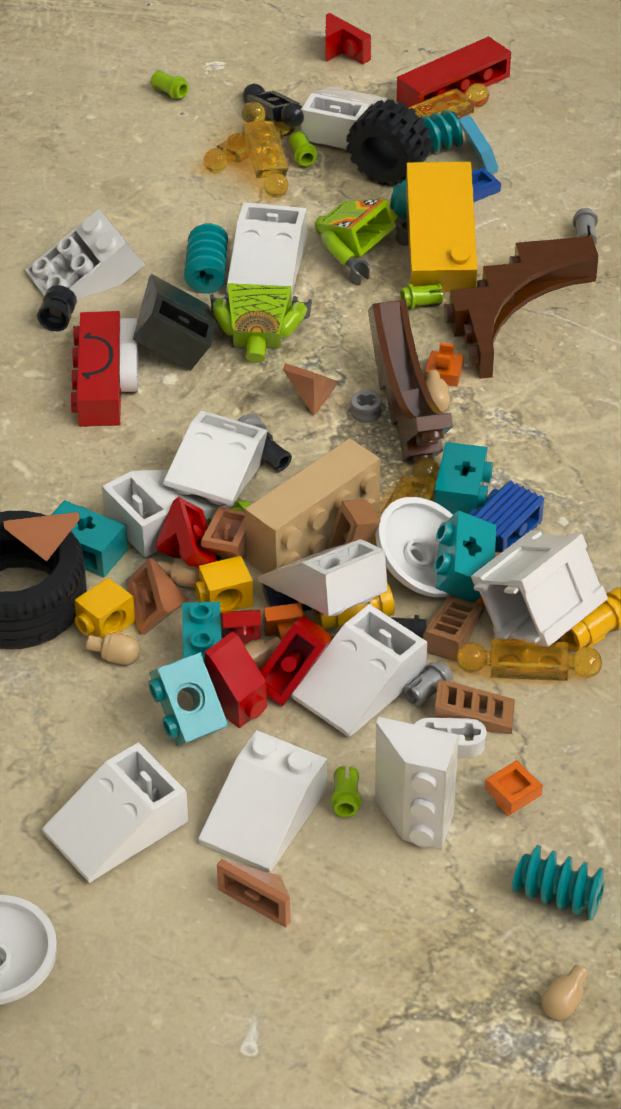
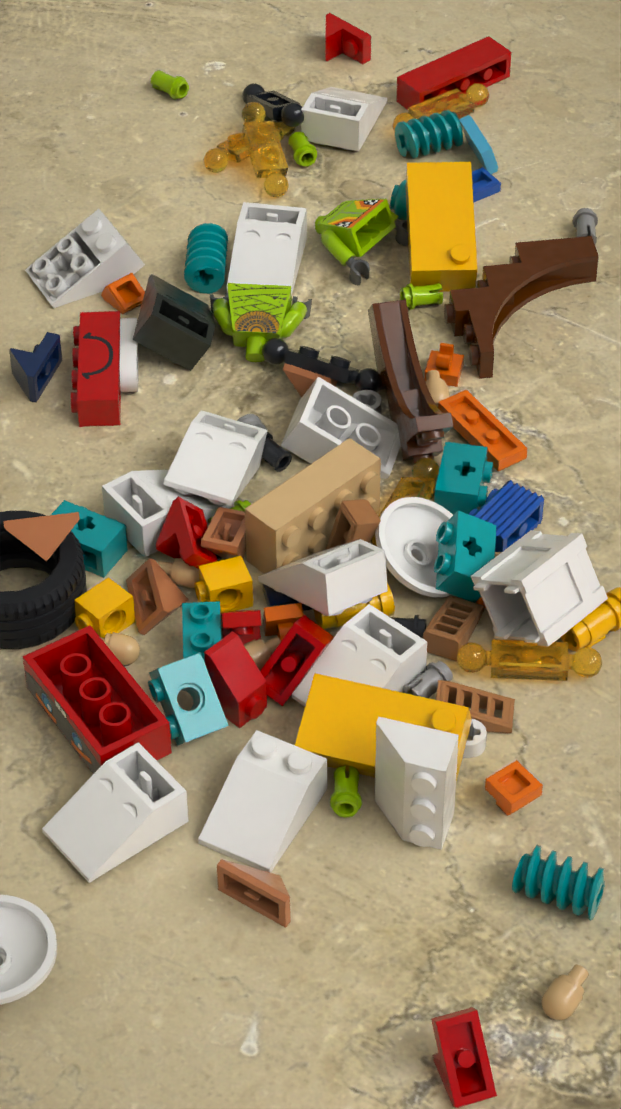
black wheel [37,285,77,332] -> none
black tyre [346,99,432,186] -> none
none -> dark blue slope [9,332,62,403]
none -> red brick [23,625,172,774]
none -> orange slope [101,273,145,314]
none -> black plate [262,338,382,392]
none -> white slope [281,377,401,479]
none -> yellow brick [295,673,472,781]
none -> red slope [431,1007,497,1108]
none -> orange plate [438,389,527,471]

